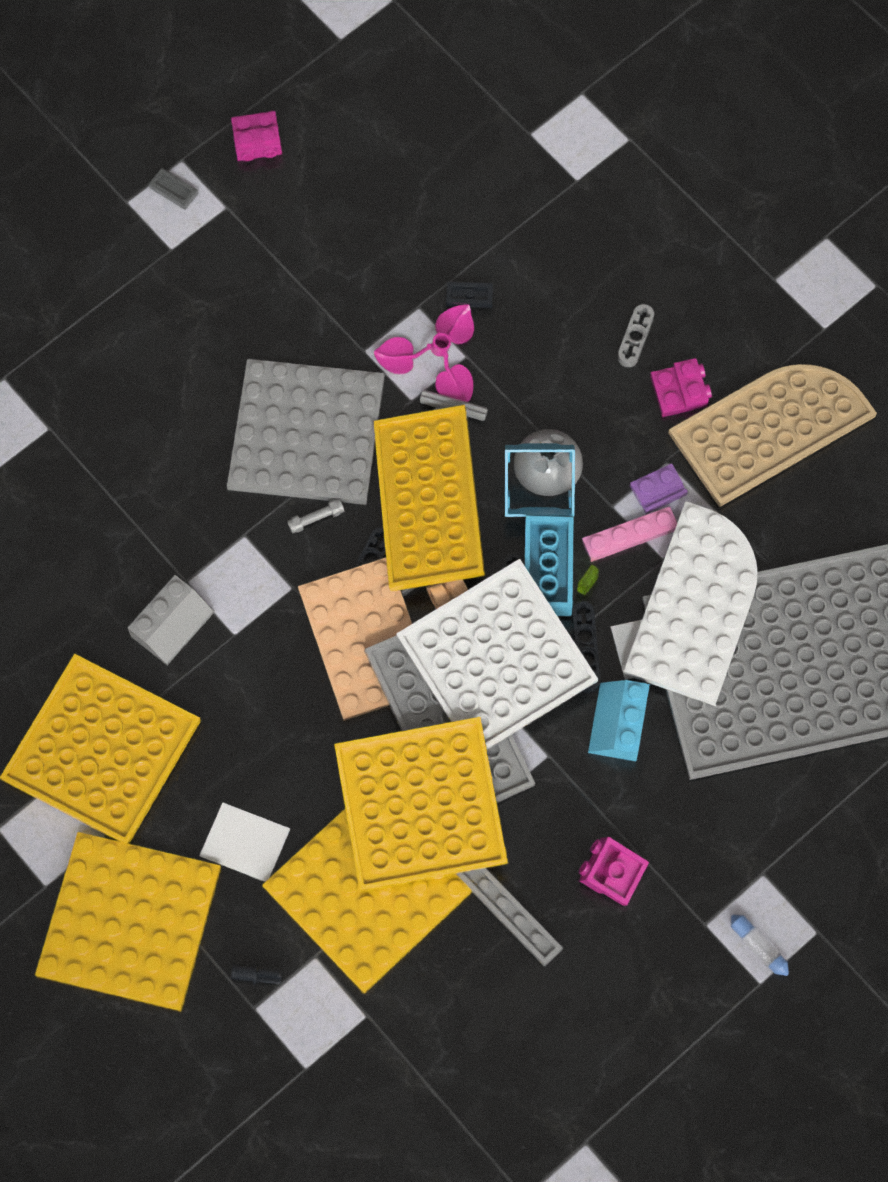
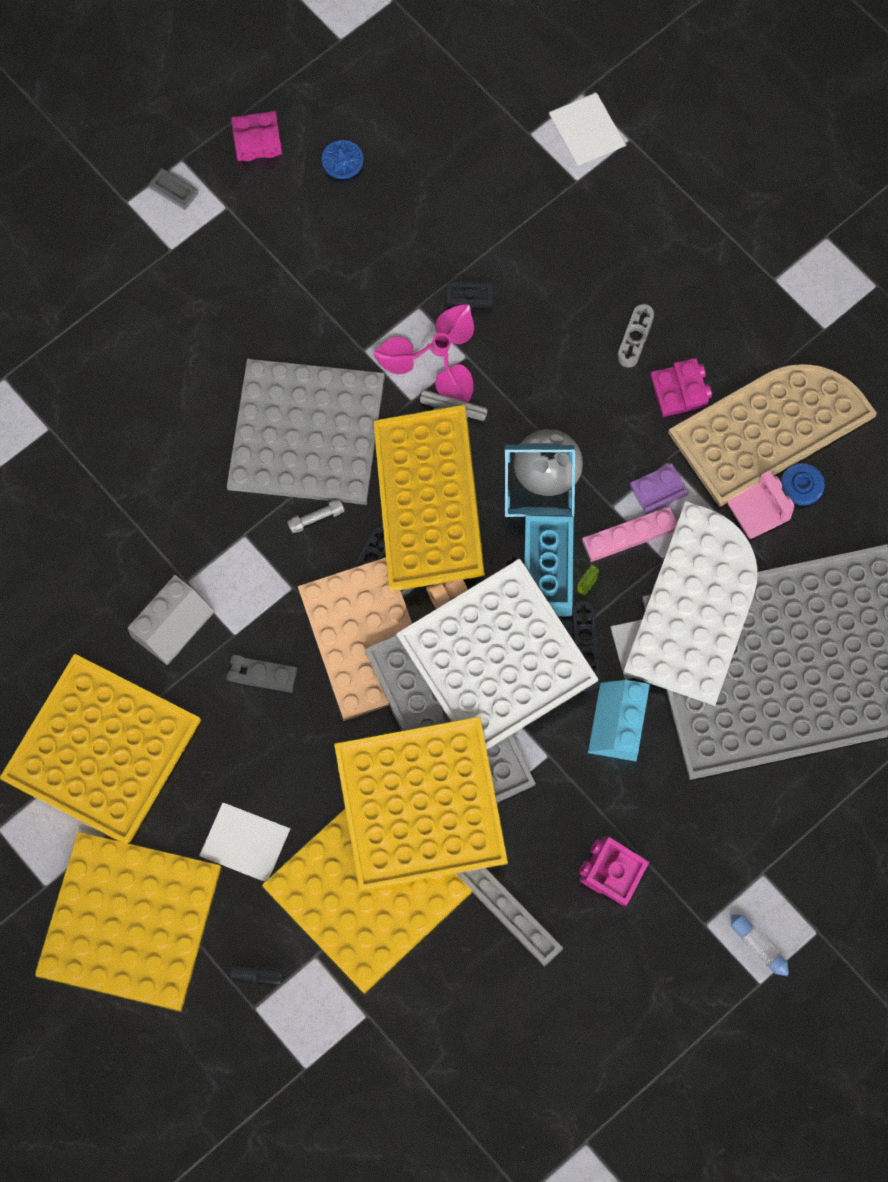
none -> dark grey plate [226,655,298,693]
none -> blue wheel [322,140,364,179]
none -> white sticker [549,93,626,166]
none -> bright pink bracket [728,471,794,539]
none -> blue wheel [781,463,825,505]

